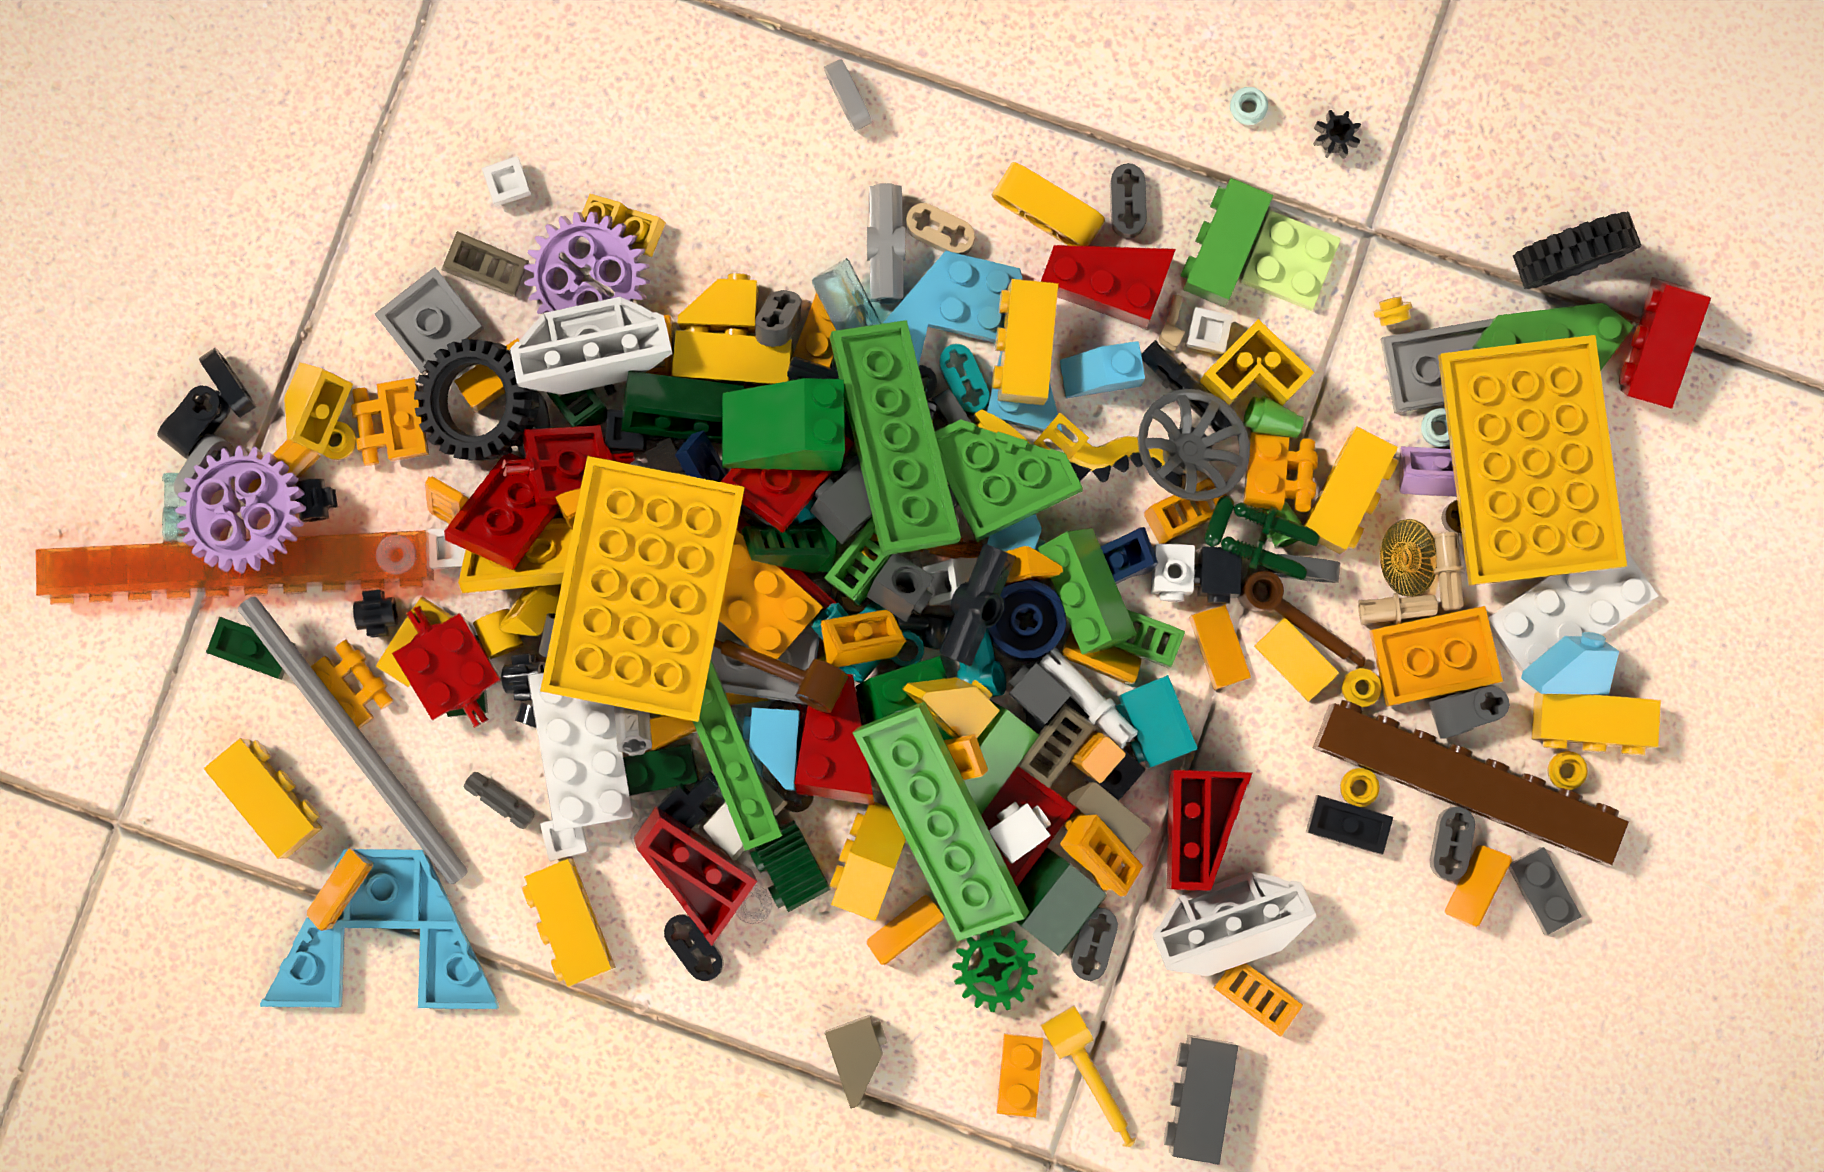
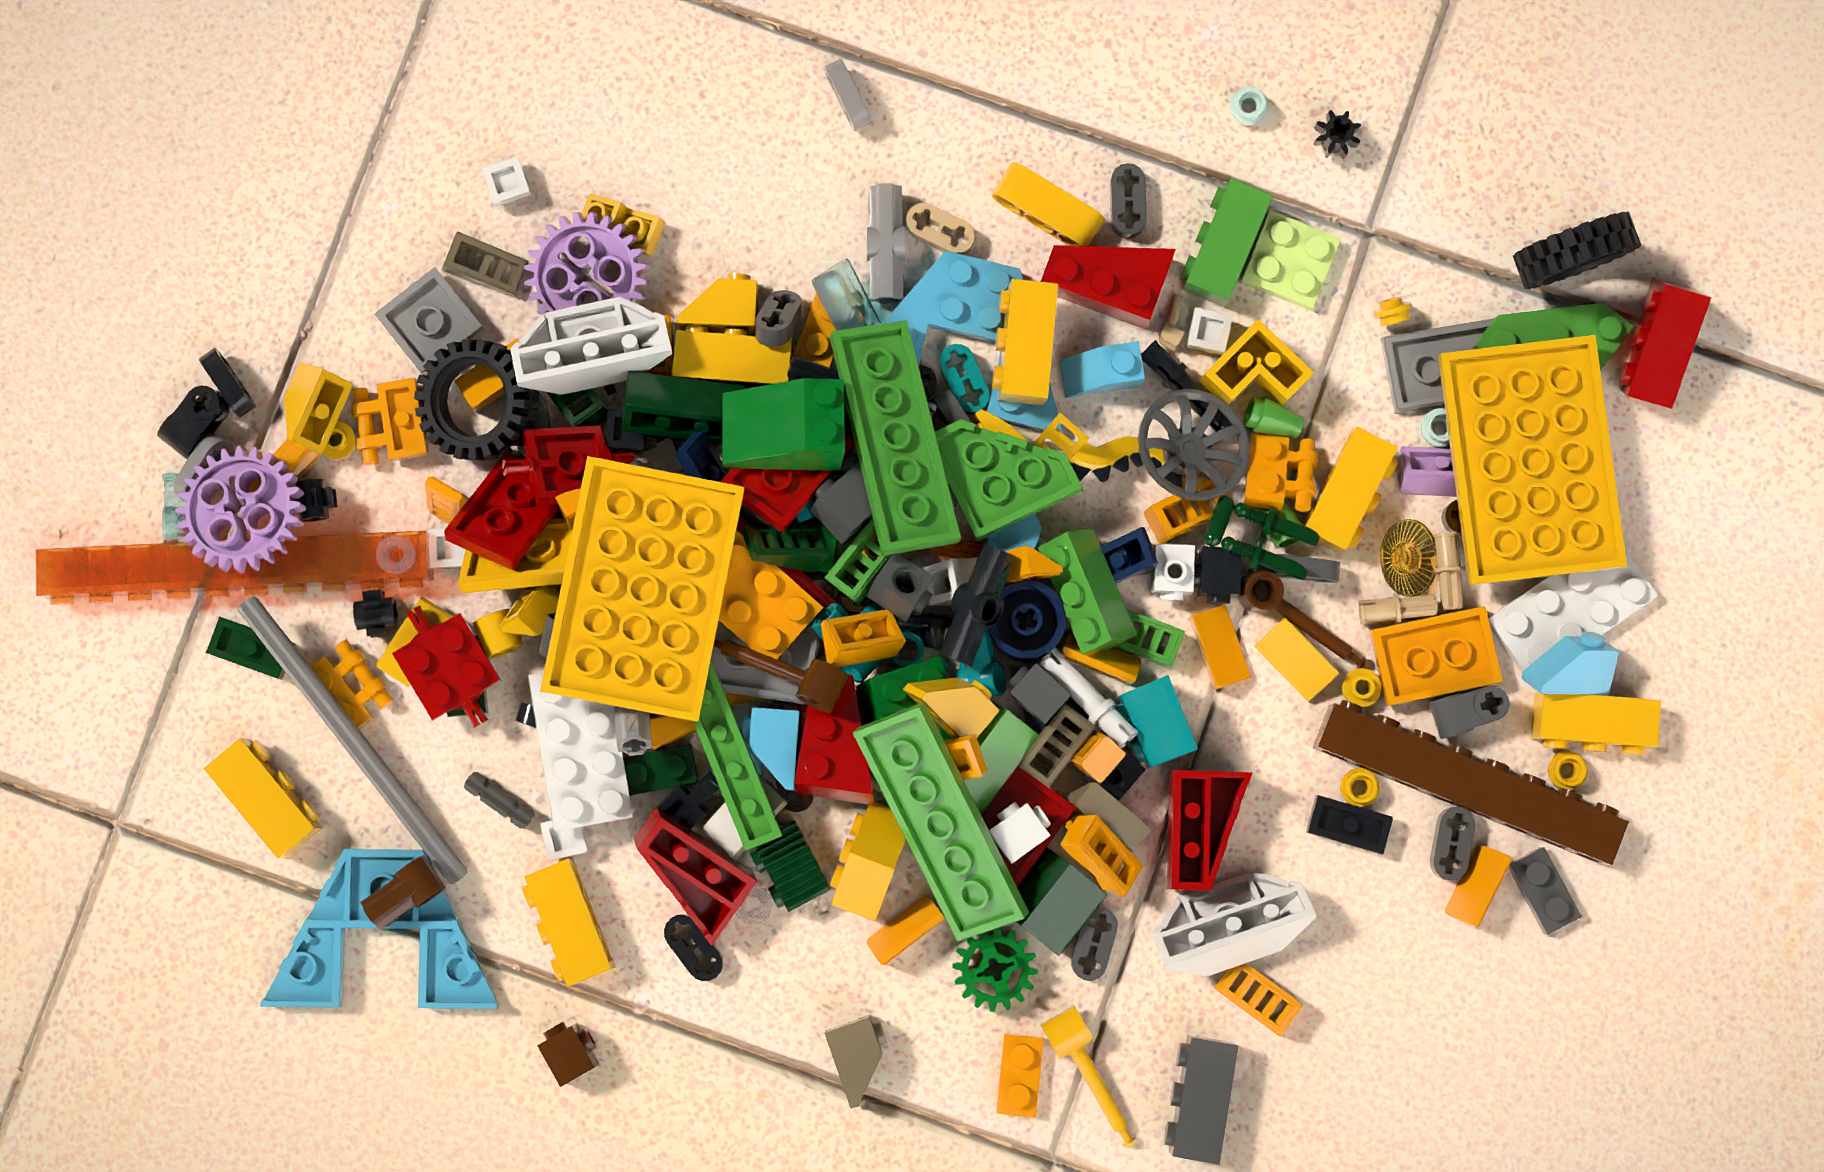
light orange slope [307,849,374,931] -> none
black gear [501,654,545,701] -> none
none -> reddish brown piece [360,855,446,930]
none -> reddish brown brick [537,1021,599,1087]

